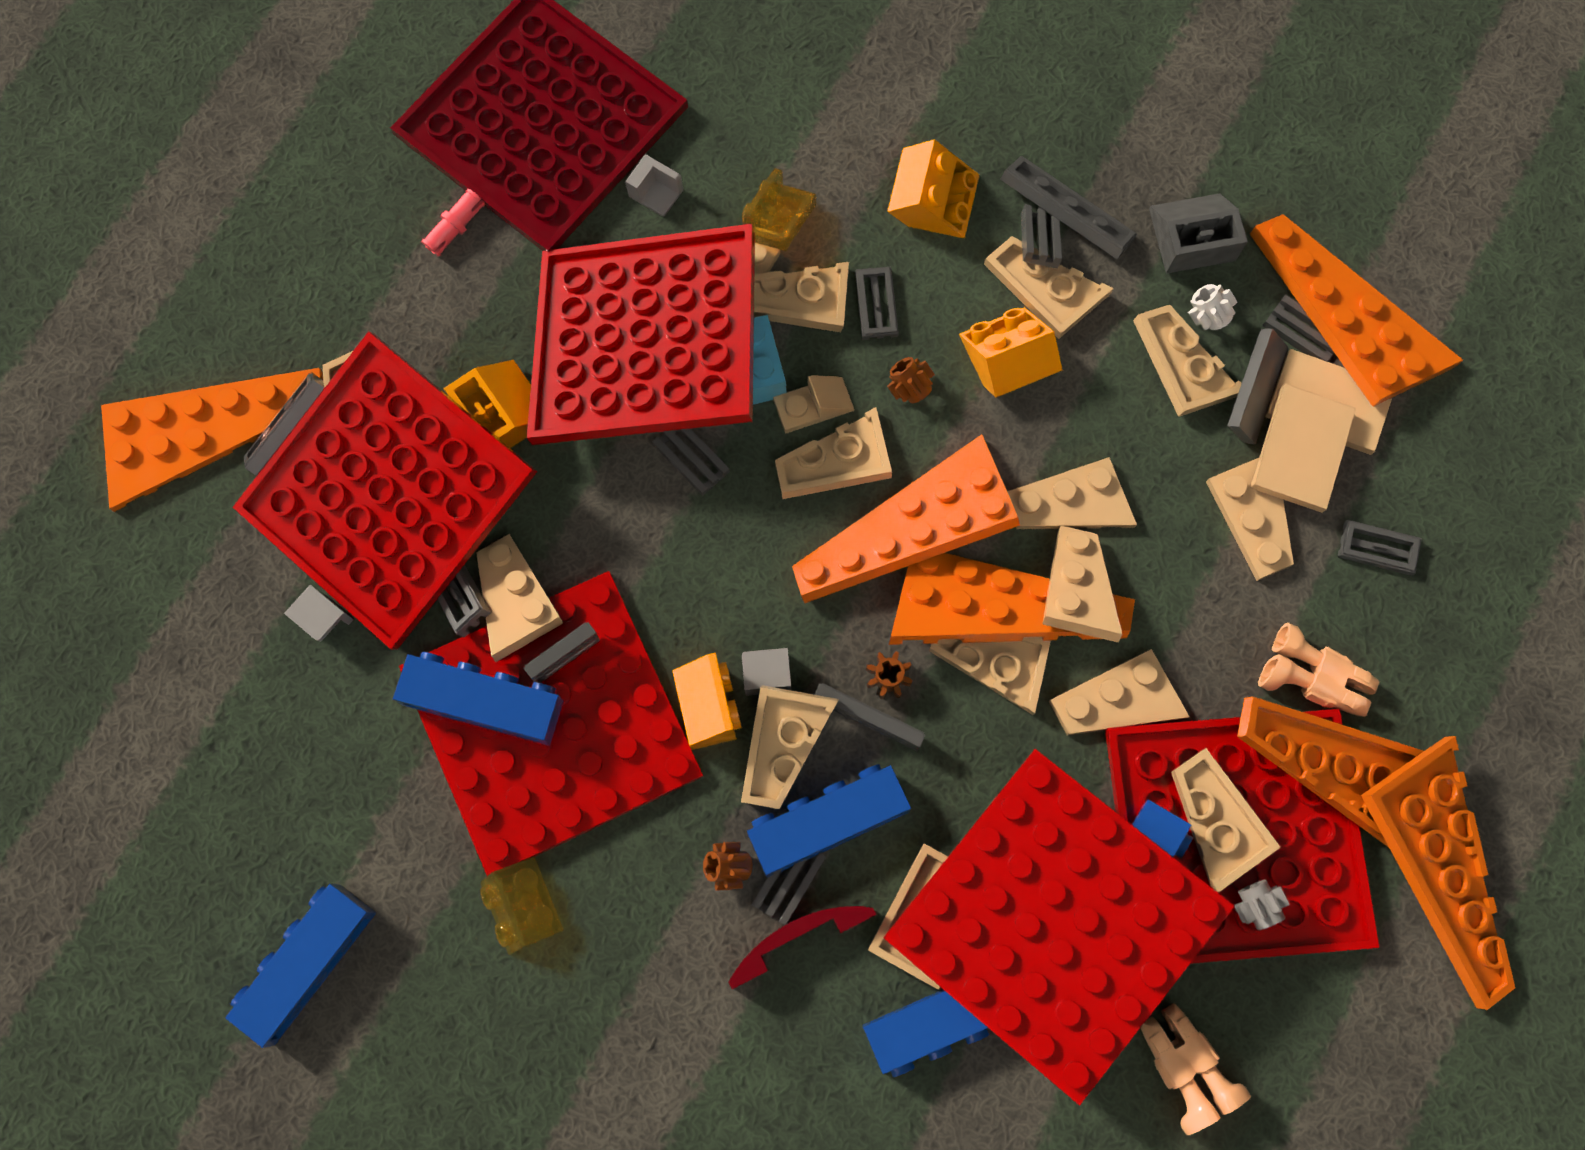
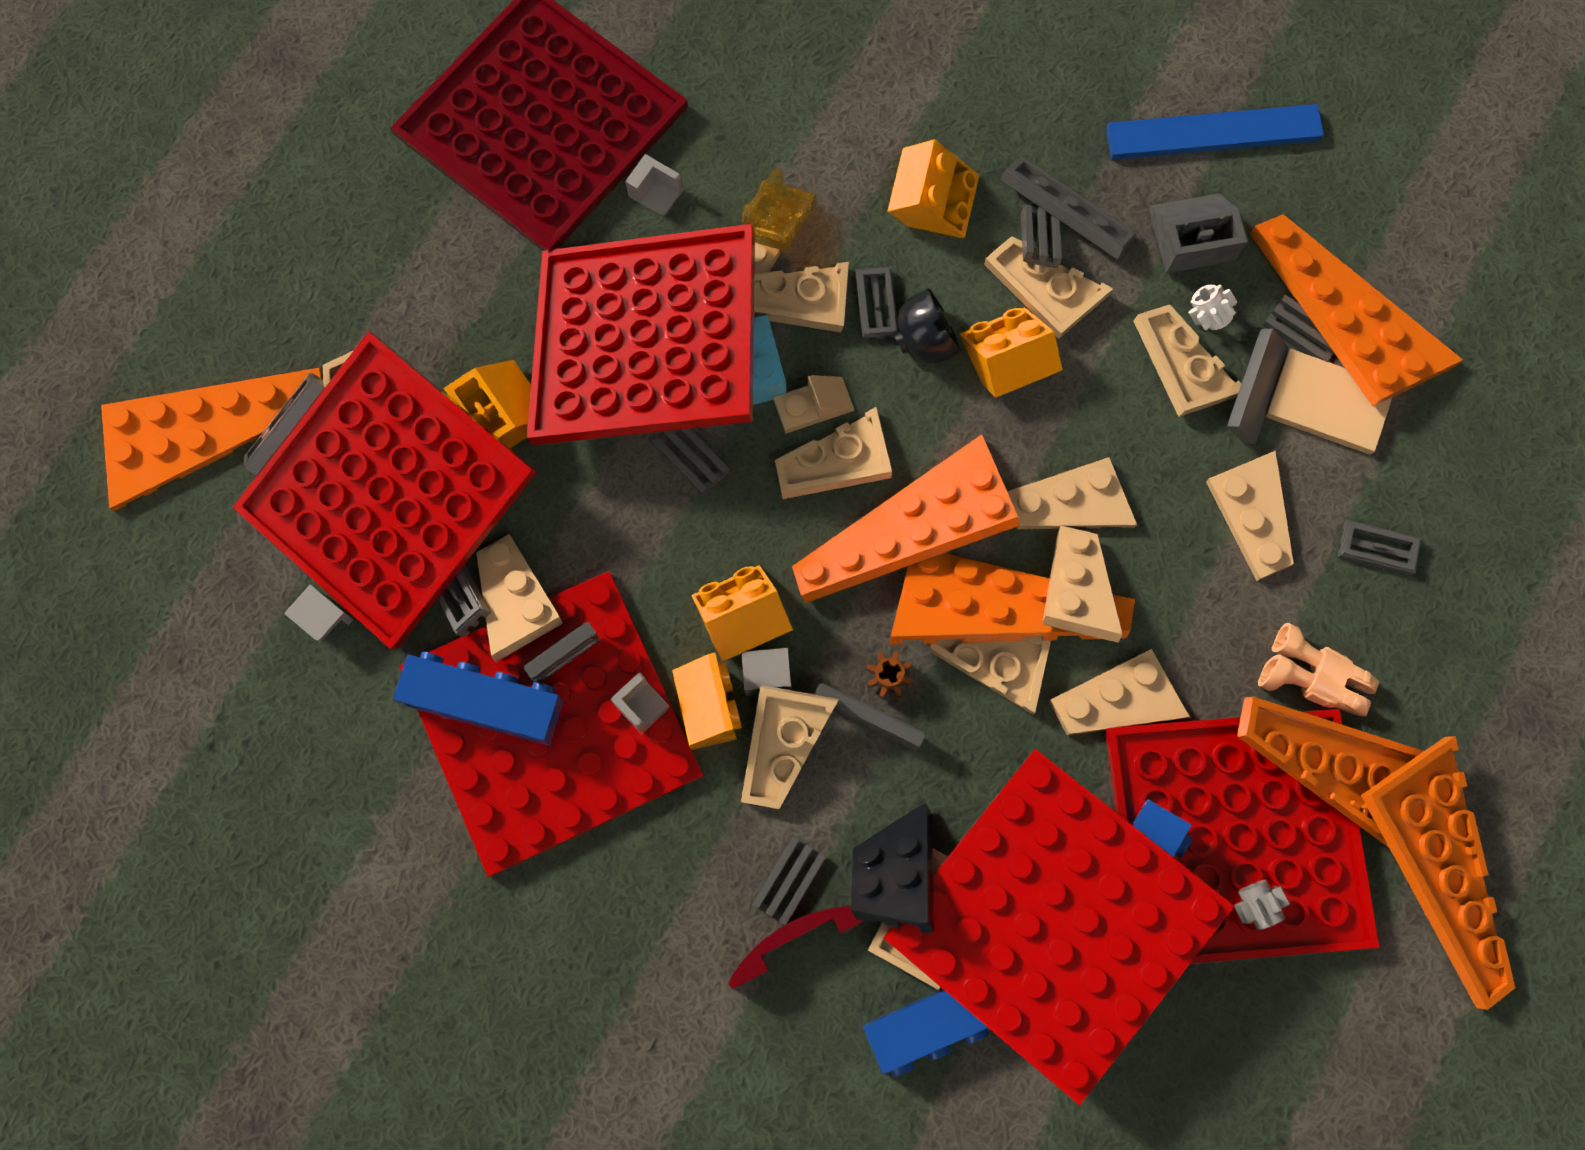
blue brick [225,884,376,1048] -> none
coral pin [421,188,485,257] -> none
clear yellow bracket [480,857,564,955] -> none
dark orange gear [703,842,753,891] -> none
blue brick [747,764,911,878] -> none
dark orange gear [887,357,935,403] -> none
light nougat piece [1141,1003,1251,1135] -> none
tan wing [1171,748,1281,893] -> none
tan tile [1250,384,1356,513] -> none
none -> light grey panel [611,673,670,734]
none -> light orange slope [691,565,793,662]
none -> black wing [851,804,934,933]
none -> black cylinder [894,288,962,364]
none -> blue tile [1106,104,1324,160]

